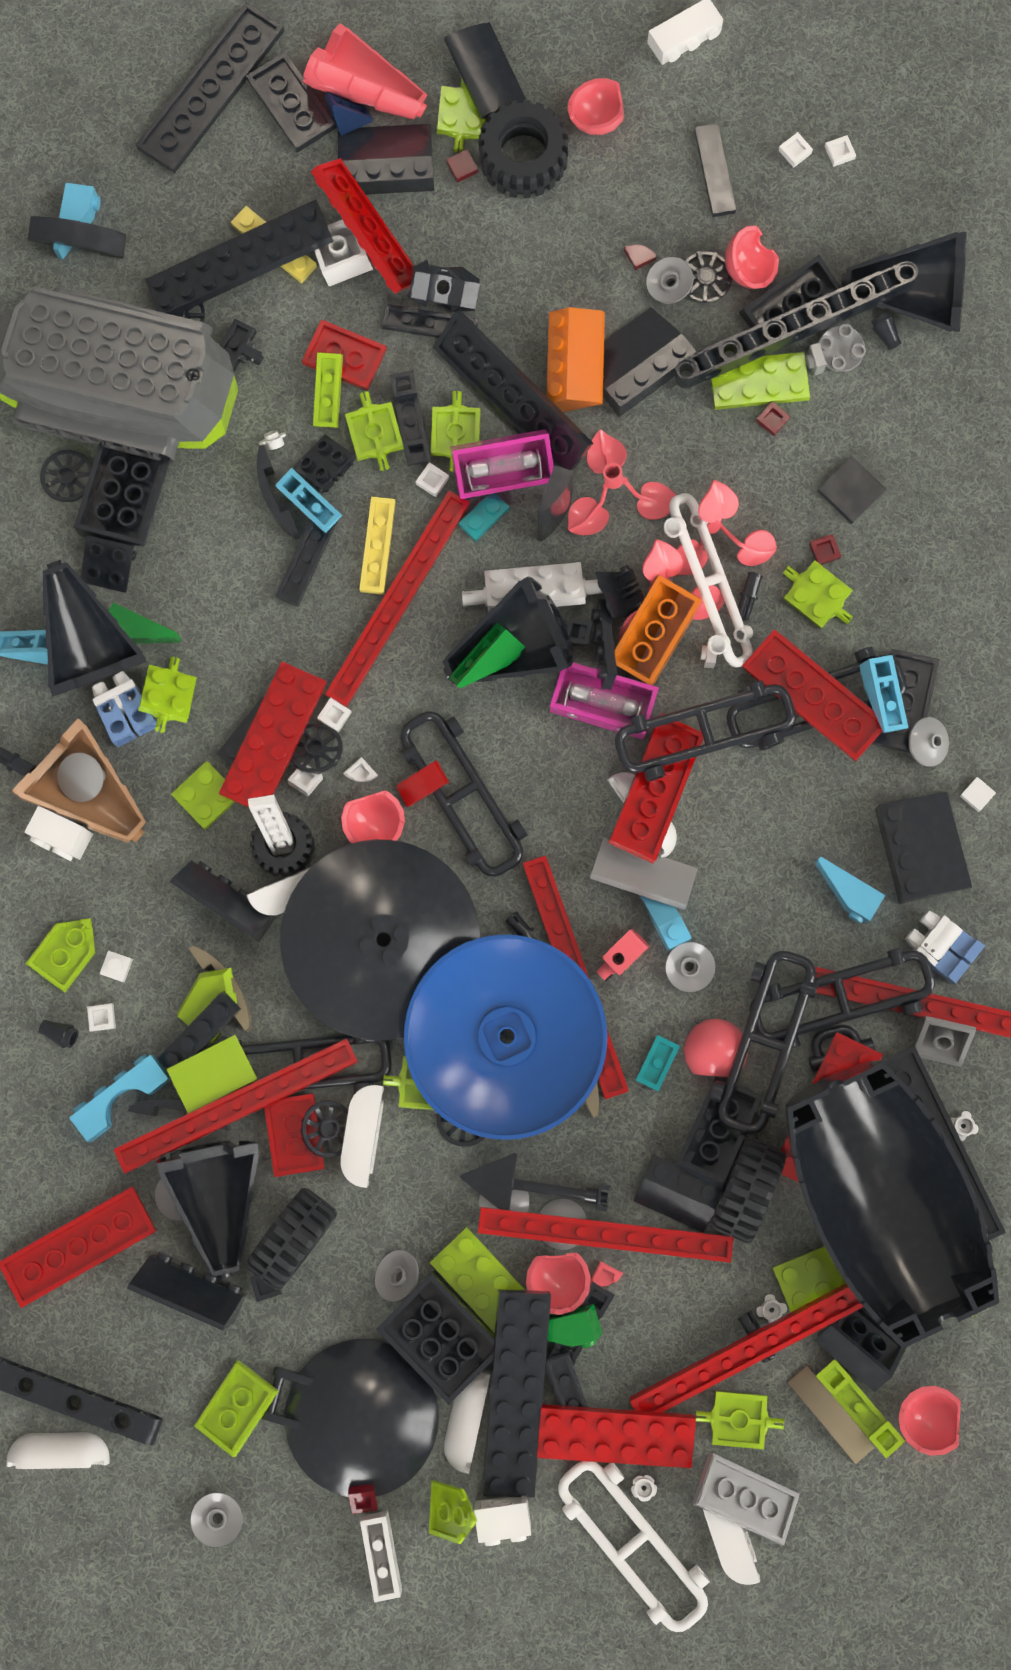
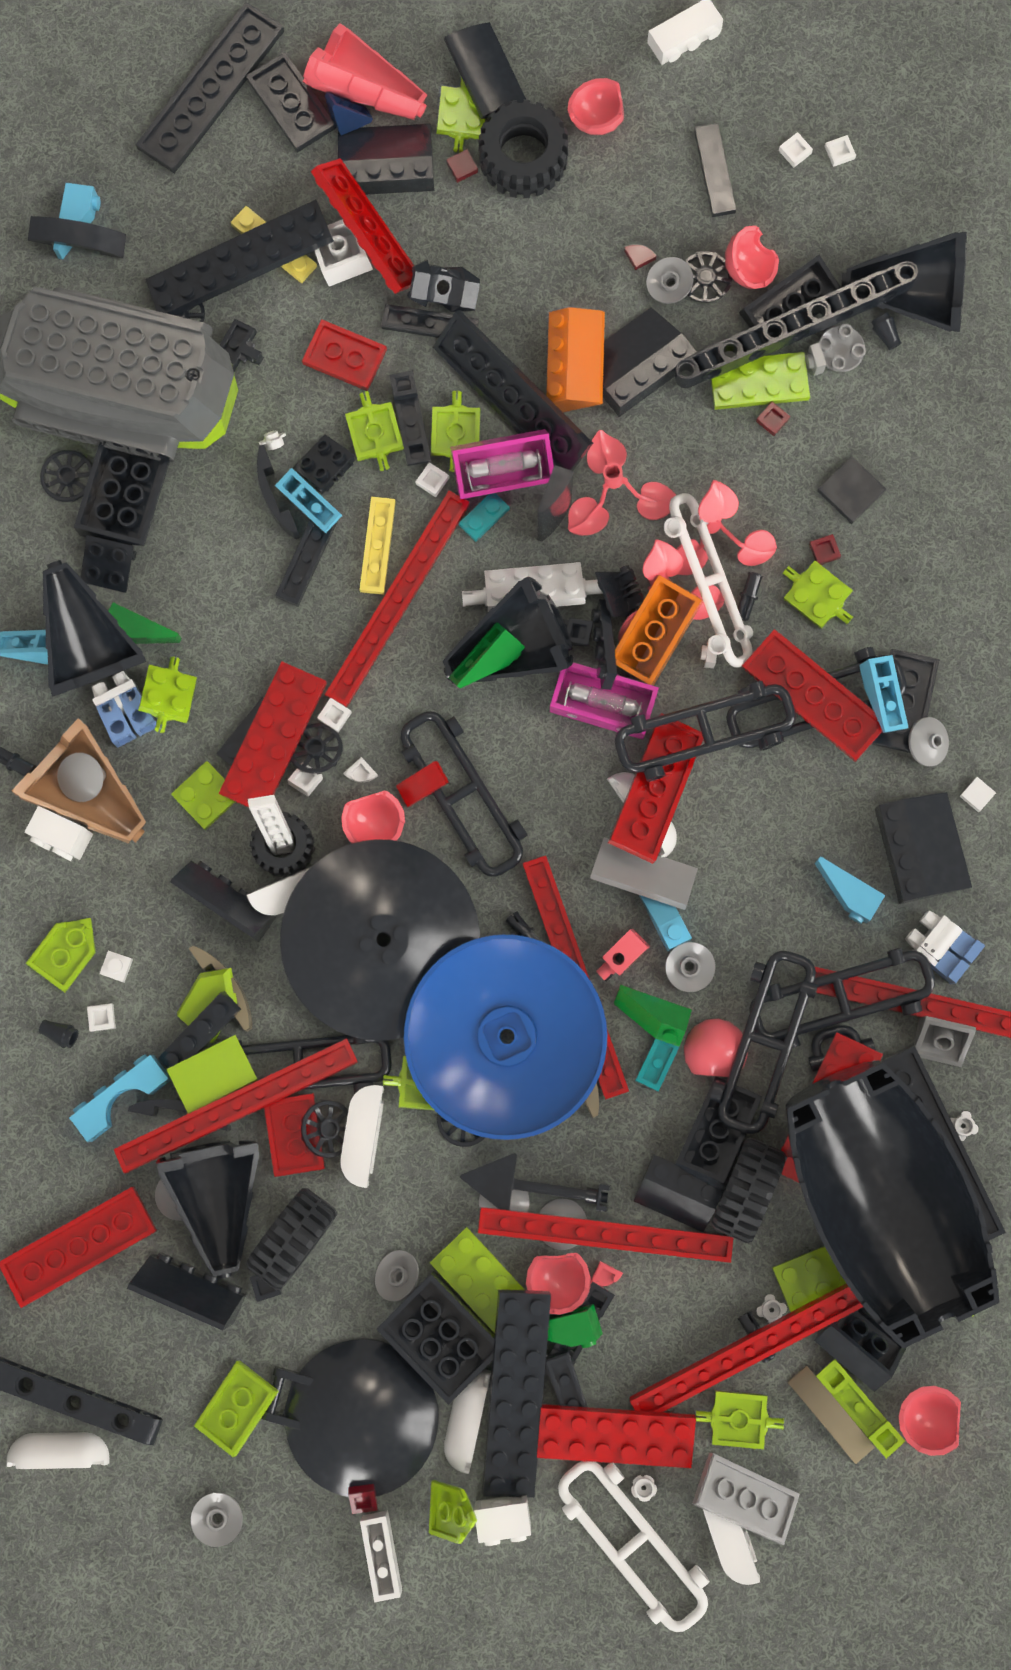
lime plate [313,353,343,428] -> none
none -> green slope [614,985,692,1047]

